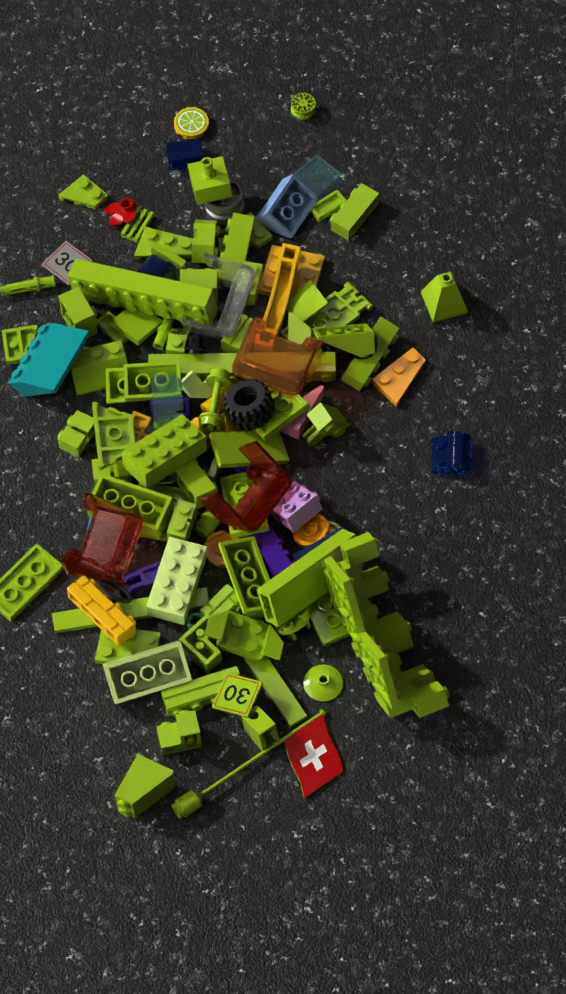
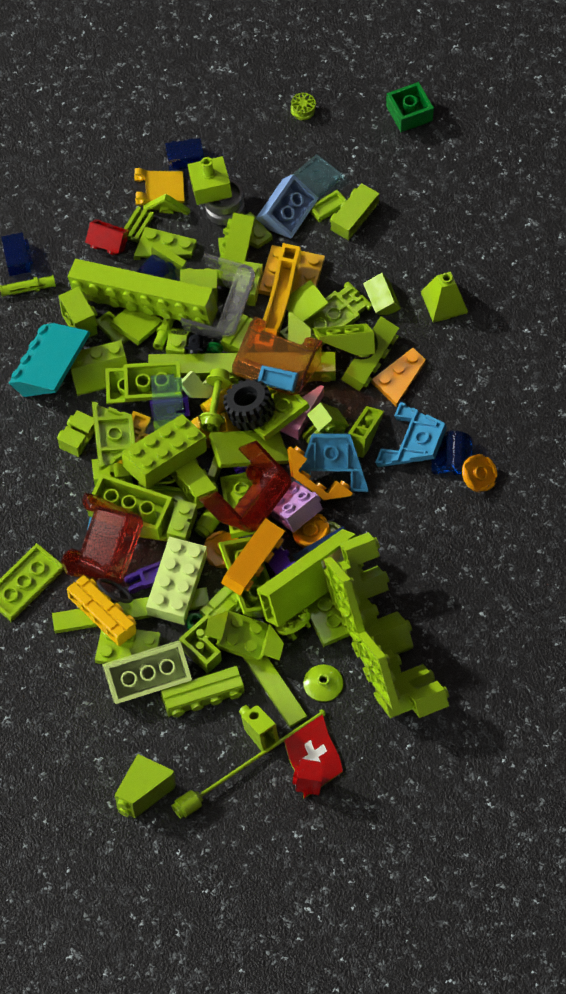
lime wing [2,325,38,365] -> none
light grey piece [41,241,93,286] -> none
lime wing [59,174,109,210] -> none
red plate [104,198,137,226] -> none
lime brick [156,710,202,756] -> none
tile [174,107,209,139] -> none
lime brick [191,219,220,264] -> none
lime piece [211,673,263,718] -> none
none -> clear blue brick [1,232,33,276]
none -> red brick [85,219,129,255]
none -> yellow flag [134,168,184,205]
none -> lime tile [143,194,190,215]
none -> green bush [206,342,224,353]
none -> light orange brick [221,518,285,596]
none -> dark azure tile [258,365,299,393]
none -> light orange slope [287,446,353,500]
none -> red brick [292,759,325,795]
none -> dark azure wing [296,433,368,492]
none -> lime slope [348,406,384,458]
none -> lime brick [363,273,401,315]
none -> dark azure wing [375,402,447,467]
none -> green brick [386,82,434,132]
none -> light orange tile [462,454,497,493]

